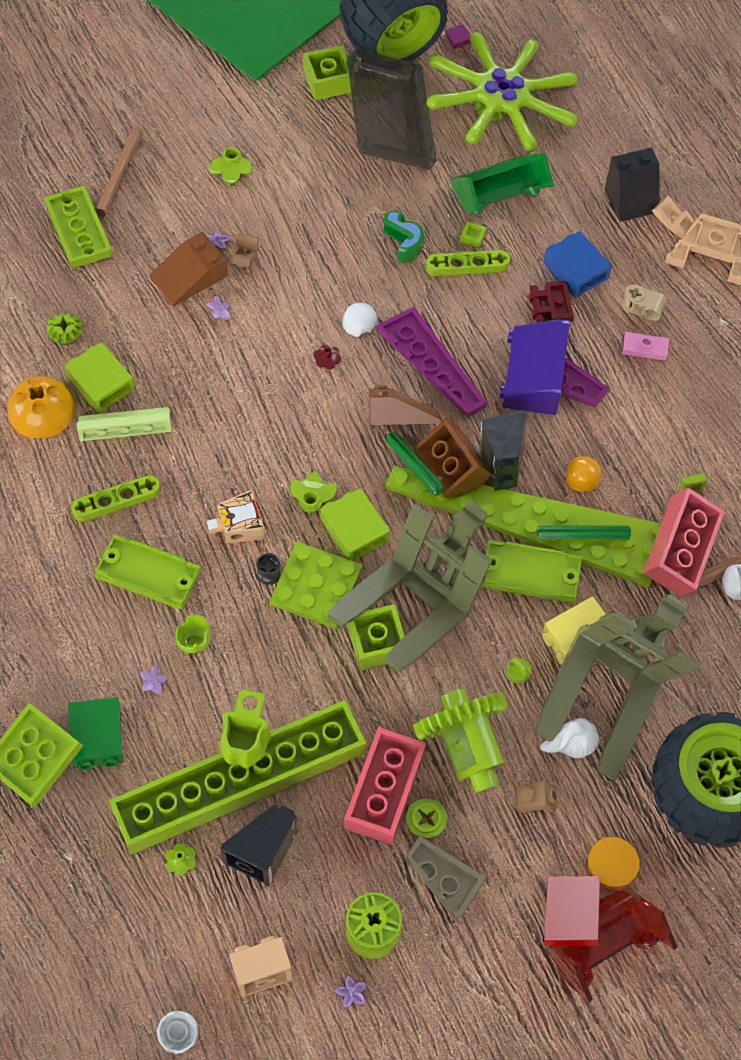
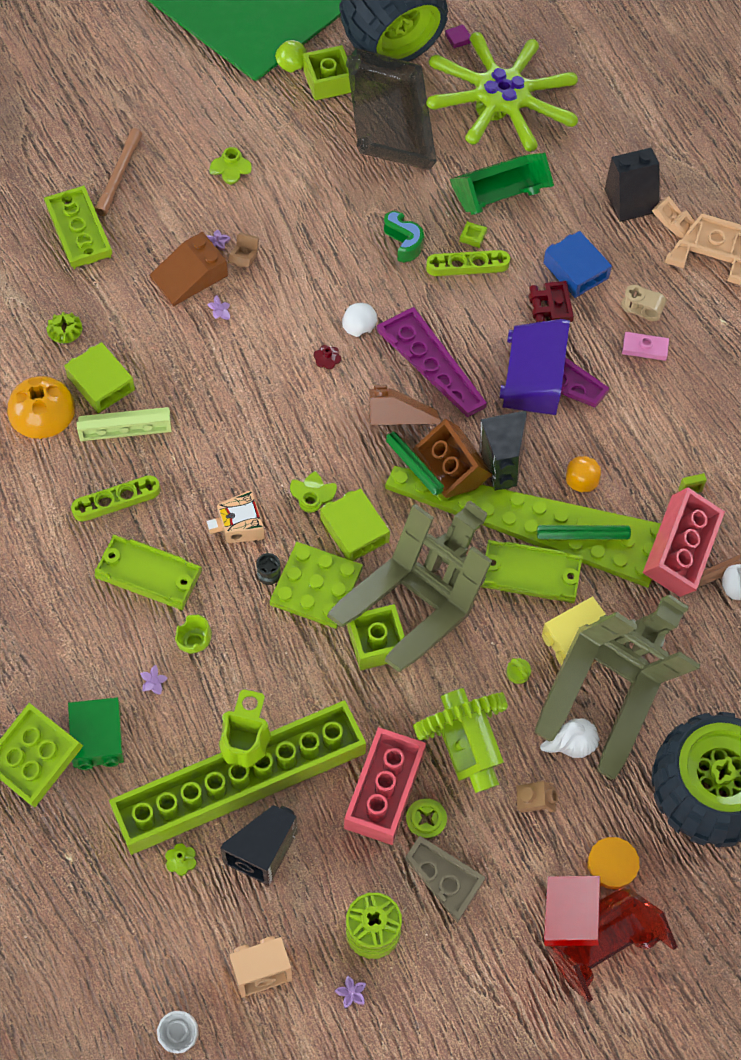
none -> lime hair [275,40,307,73]

